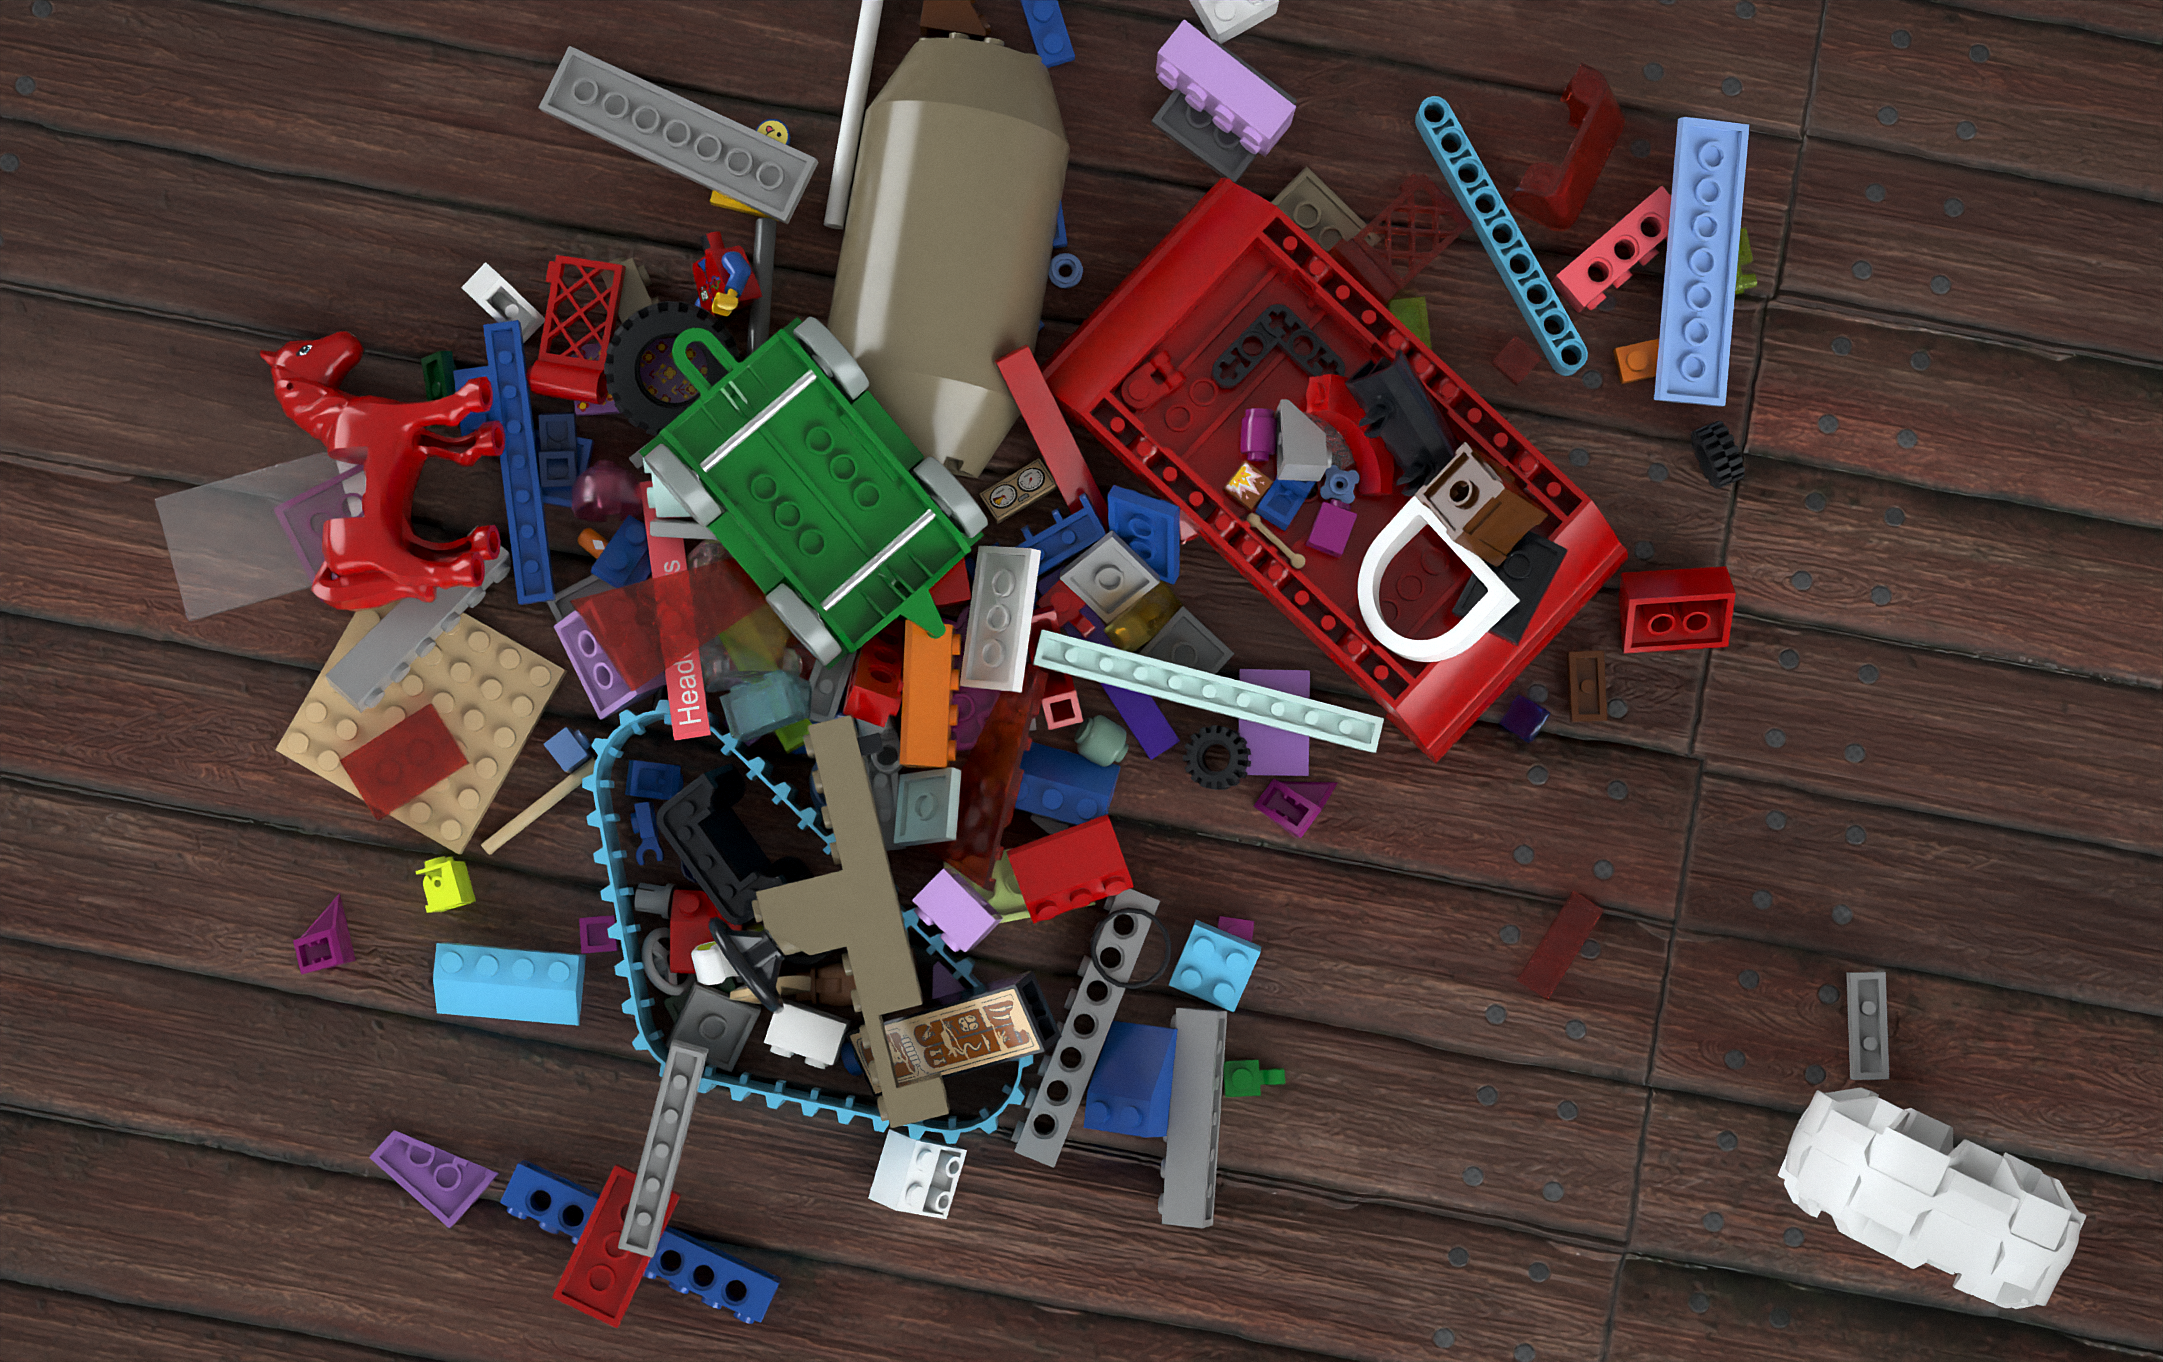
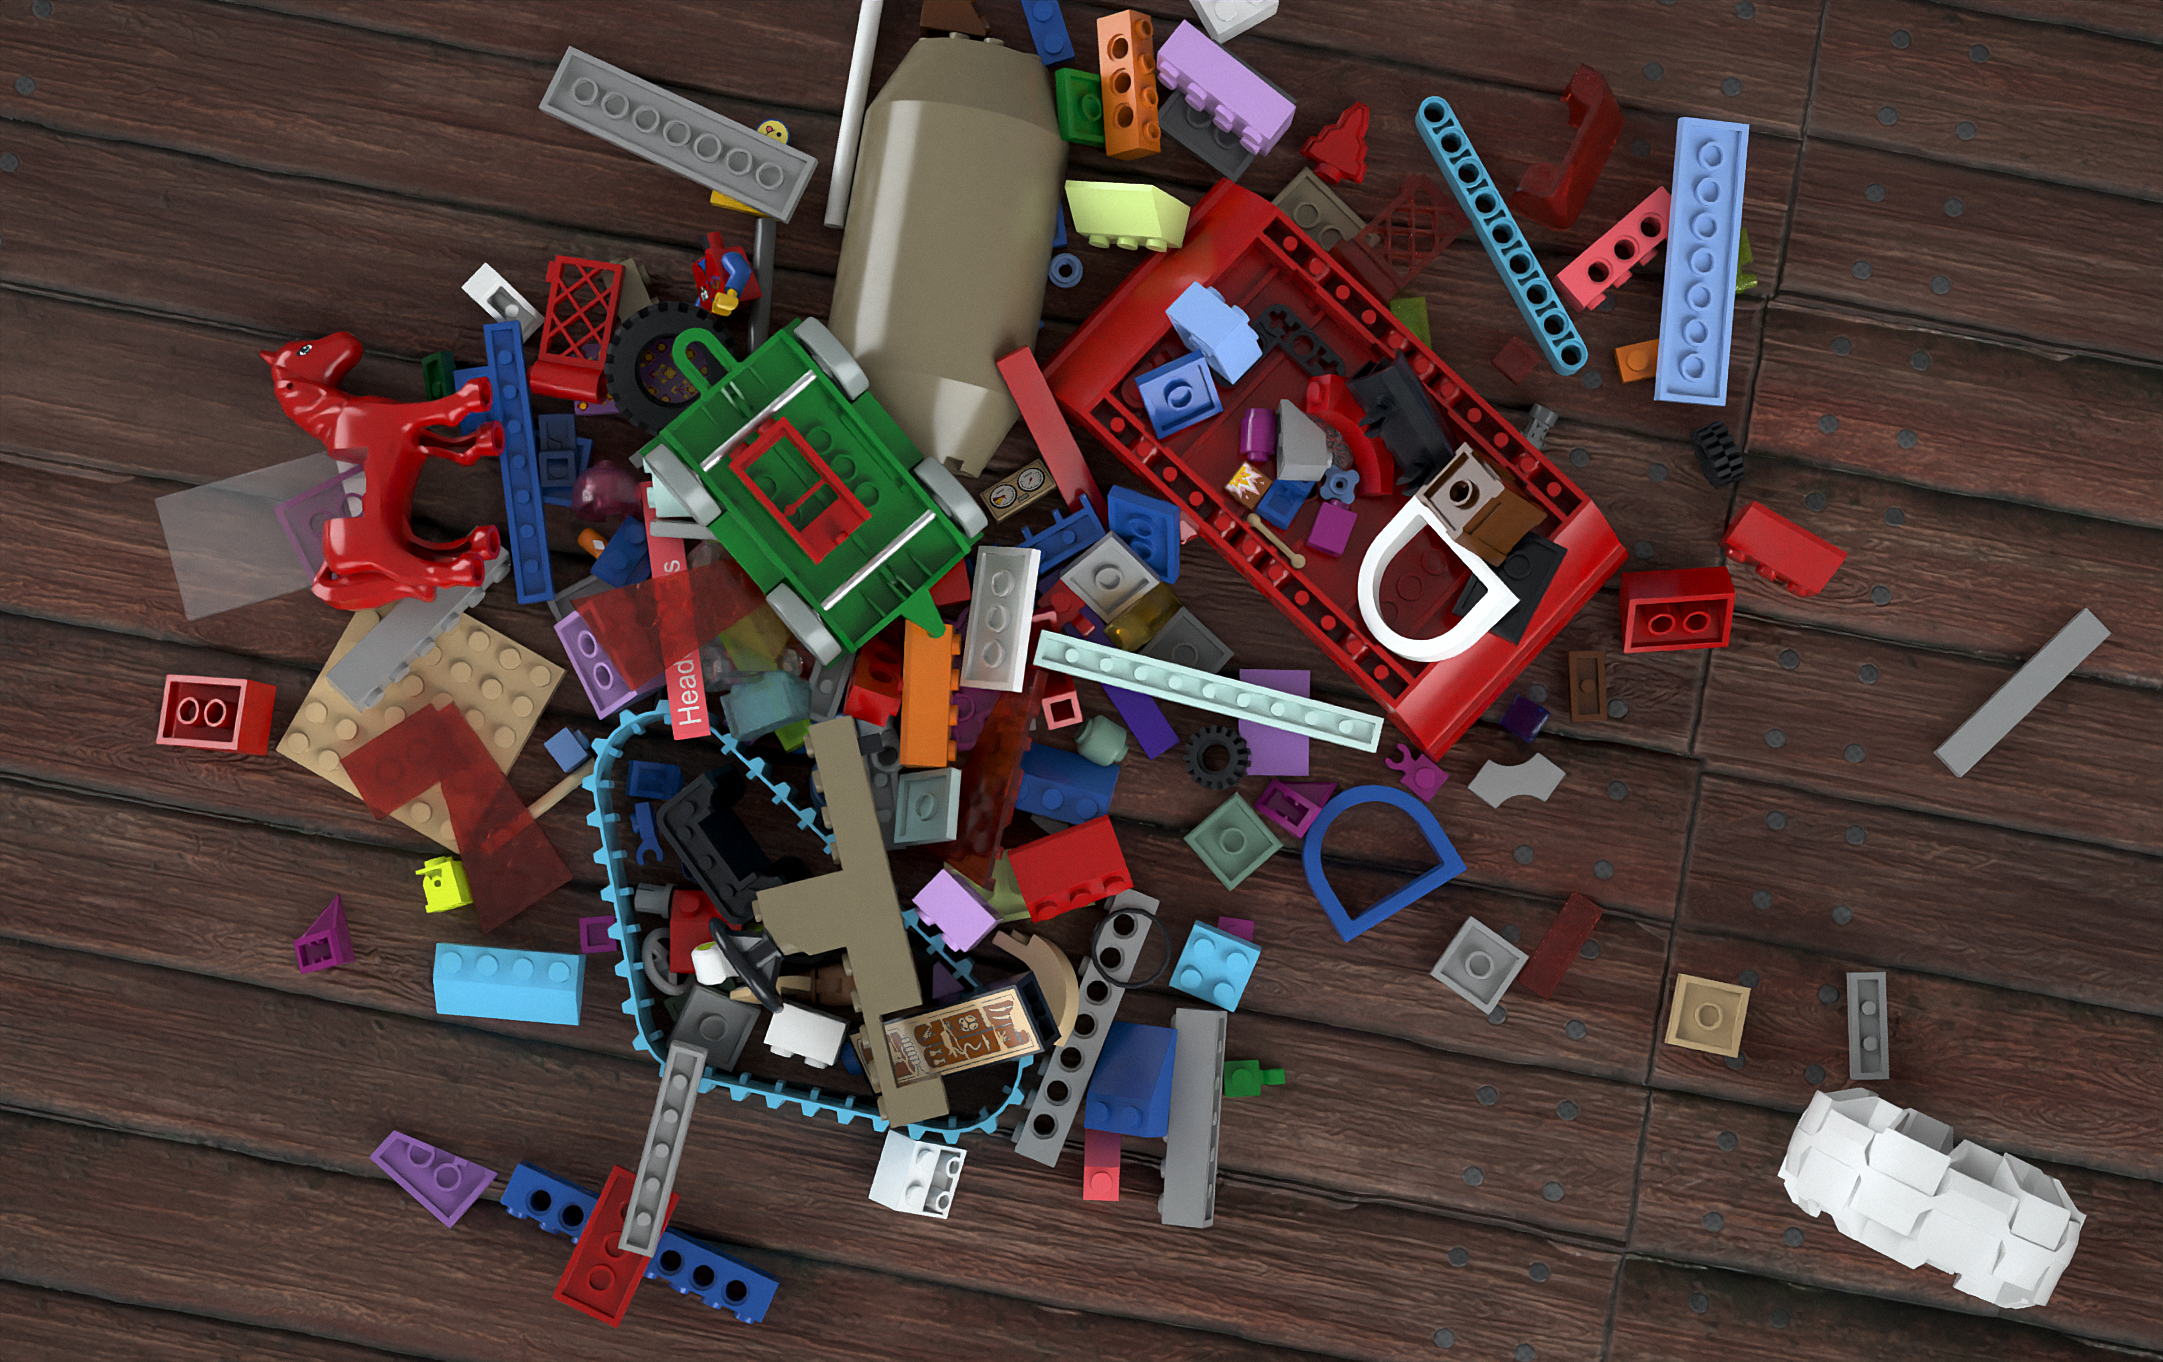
none -> red slope [156,674,277,756]
none -> clear red wing [422,700,574,936]
none -> red door [727,416,872,565]
none -> tan arch [992,929,1080,1047]
none -> green plate [1055,68,1106,148]
none -> yellowish green slope [1065,180,1191,252]
none -> coral slope [1083,1128,1121,1201]
none -> orange brick [1097,9,1161,161]
none -> blue plate [1134,349,1223,440]
none -> light blue brick [1165,281,1263,384]
none -> sand green tile [1183,792,1283,891]
none -> red rock [1299,101,1369,185]
none -> blue window [1302,785,1467,942]
none -> magenta plate [1383,743,1449,803]
none -> light grey plate [1429,916,1529,1015]
none -> light grey tile [1466,752,1566,809]
none -> dark grey piece [1518,403,1559,451]
none -> tan plate [1665,973,1751,1058]
none -> red slope [1718,501,1848,598]
none -> light grey tile [1933,608,2111,778]

